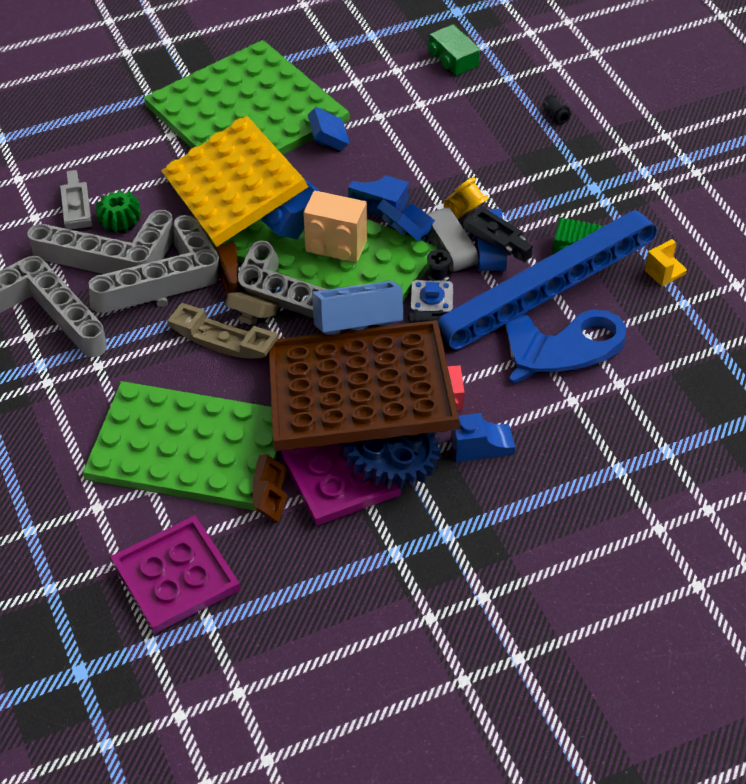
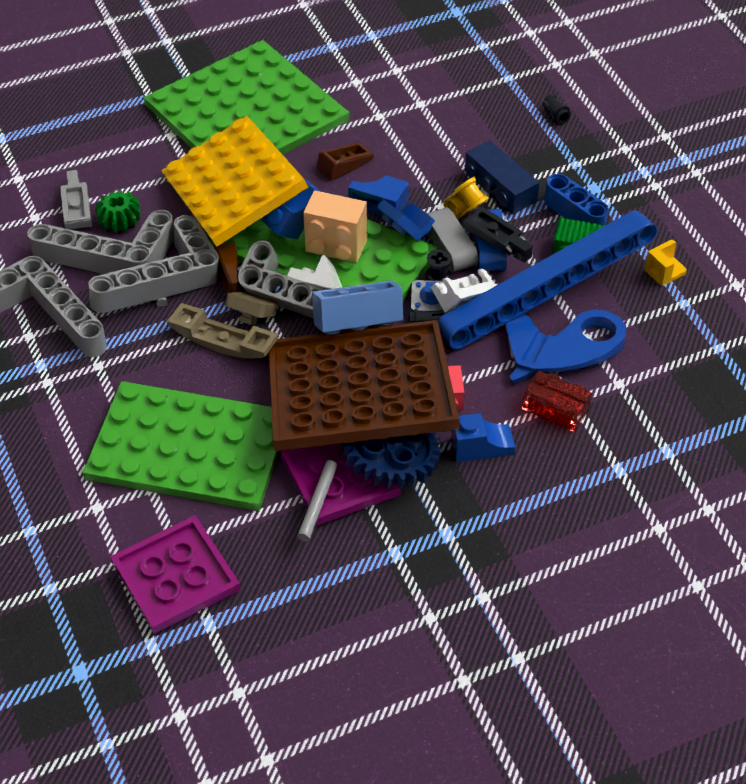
reddish brown slope [253,454,288,523] -> none
blue piece [308,107,350,151] -> none
green brick [428,24,480,76] -> none
none -> white slope [287,255,342,289]
none -> light grey bar [297,460,337,541]
none -> reddish brown slope [317,142,374,180]
none -> white hinge [431,269,497,313]
none -> dark blue brick [464,140,540,214]
none -> clear red brick [522,370,592,432]
none -> blue beam [544,174,609,226]

